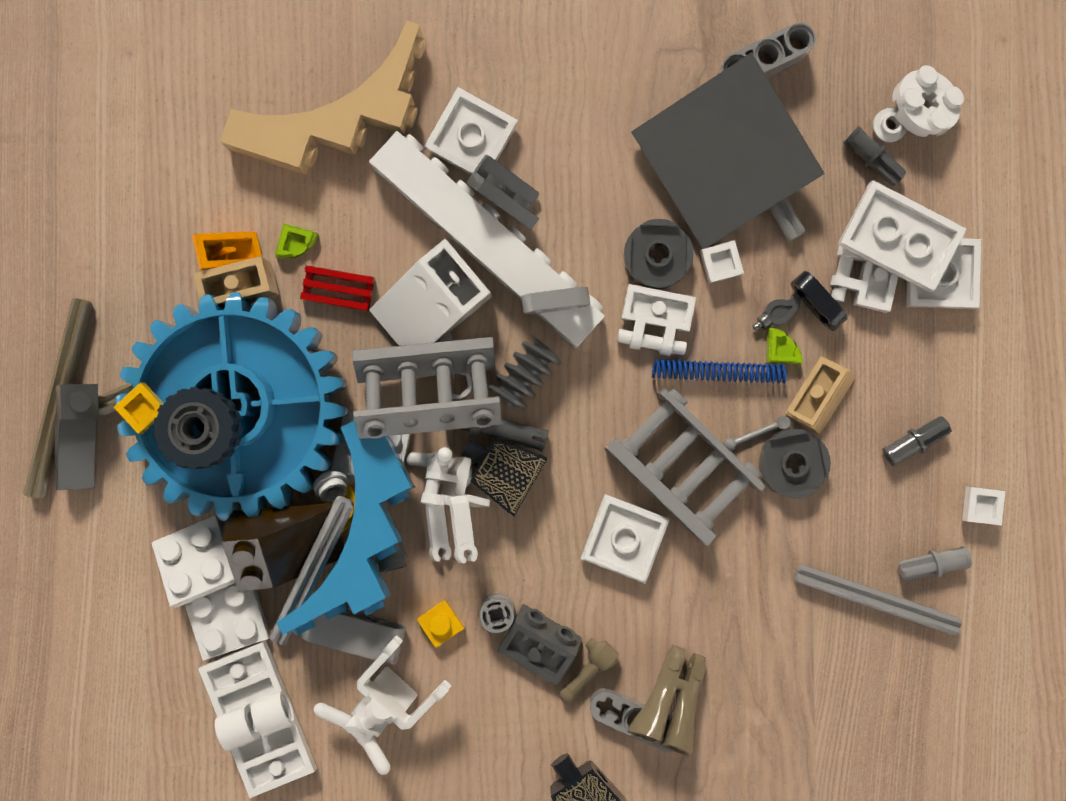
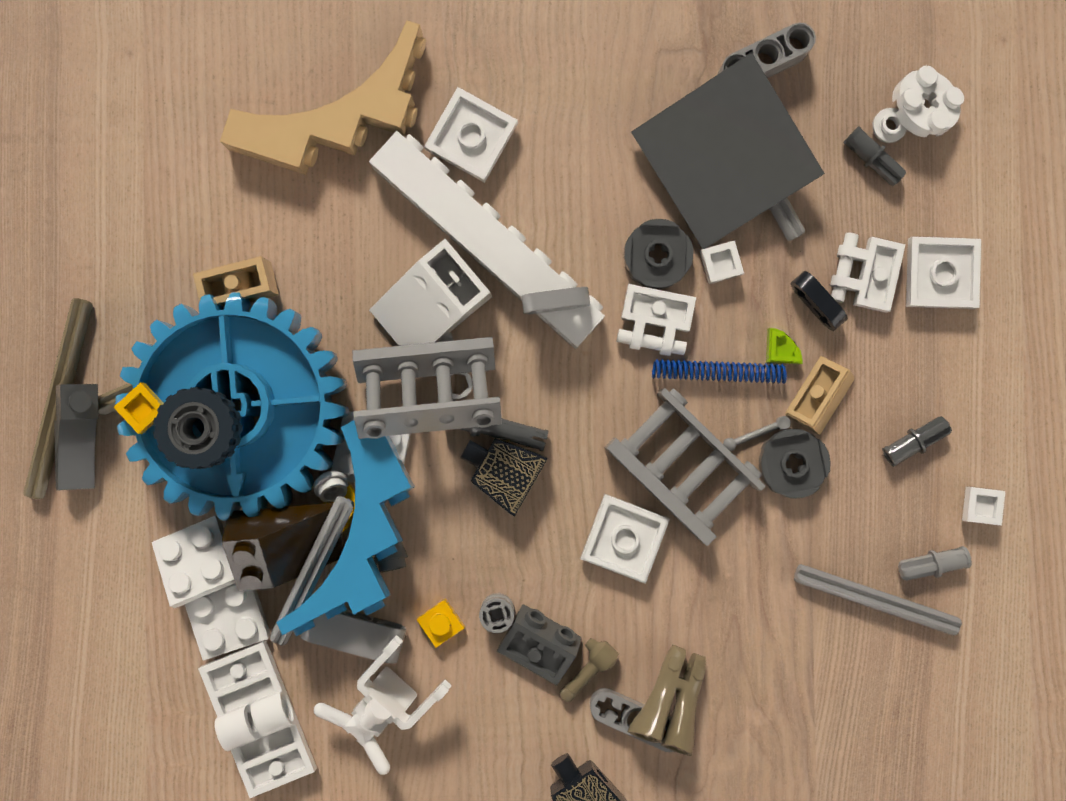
light orange slope [192,231,262,271] -> none
lime tile [275,224,319,259] -> none
red tile [300,265,375,312] -> none
white piece [406,447,490,563] -> none
dark grey bracket [466,155,539,230] -> none
dark grey piece [487,334,562,409] -> none
dark grey piece [752,293,801,331] -> none
white plate [837,180,967,292] -> none

